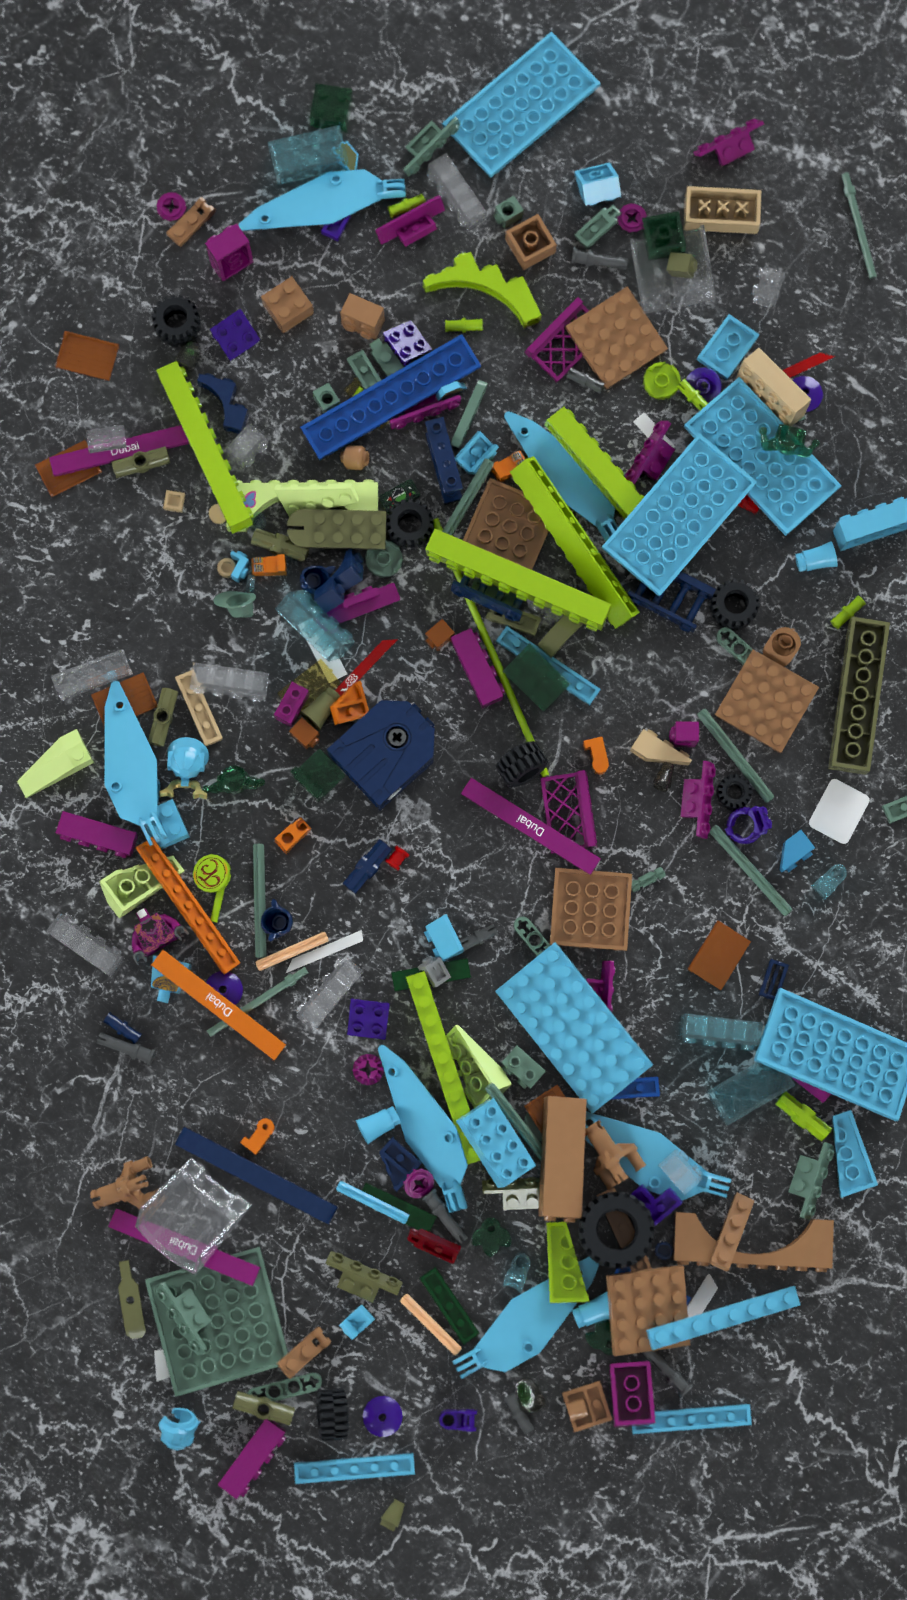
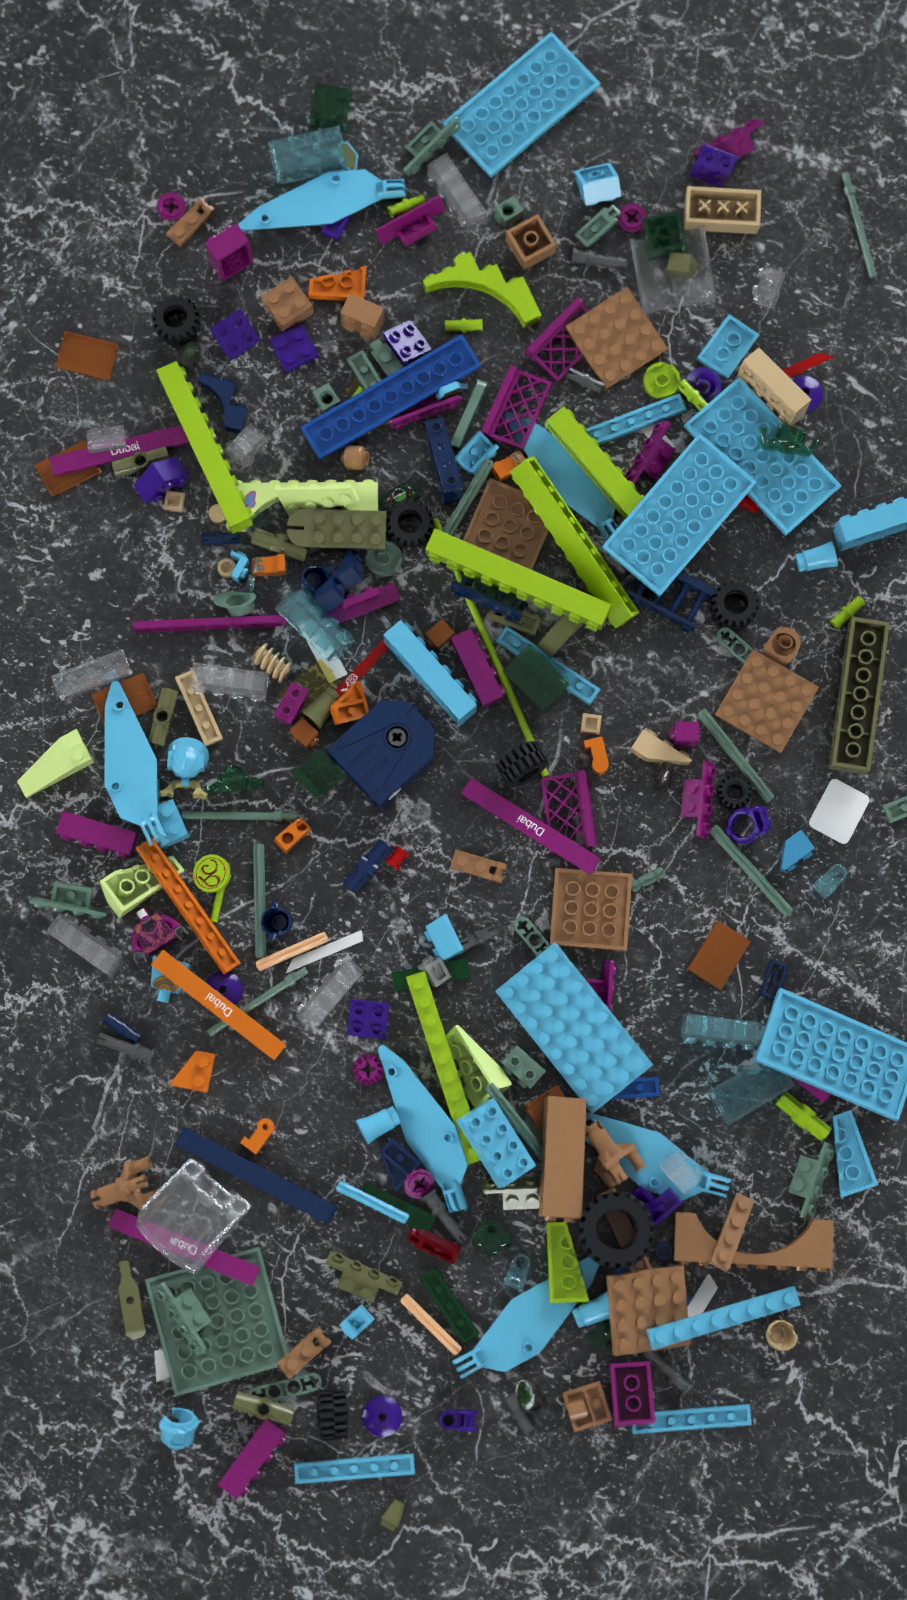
none -> sand green bracket [29,881,109,919]
none -> dark purple brick [133,456,190,503]
none -> magenta tile [133,615,287,633]
none -> orange wing [170,1050,216,1093]
none -> sand green bar [182,811,298,822]
none -> dark blue pin [201,531,240,546]
none -> tan piece [252,643,293,684]
none -> dark purple plate [269,323,319,373]
none -> orange wing [308,266,367,301]
none -> medium azure brick [383,620,477,726]
none -> medium nougat plate [450,849,507,883]
none -> magenta fence [481,365,553,450]
none -> tan tile [580,713,602,735]
none -> medium azure tile [587,393,687,445]
none -> dark purple hinge [689,144,738,188]
none -> tan hair [766,1320,798,1351]

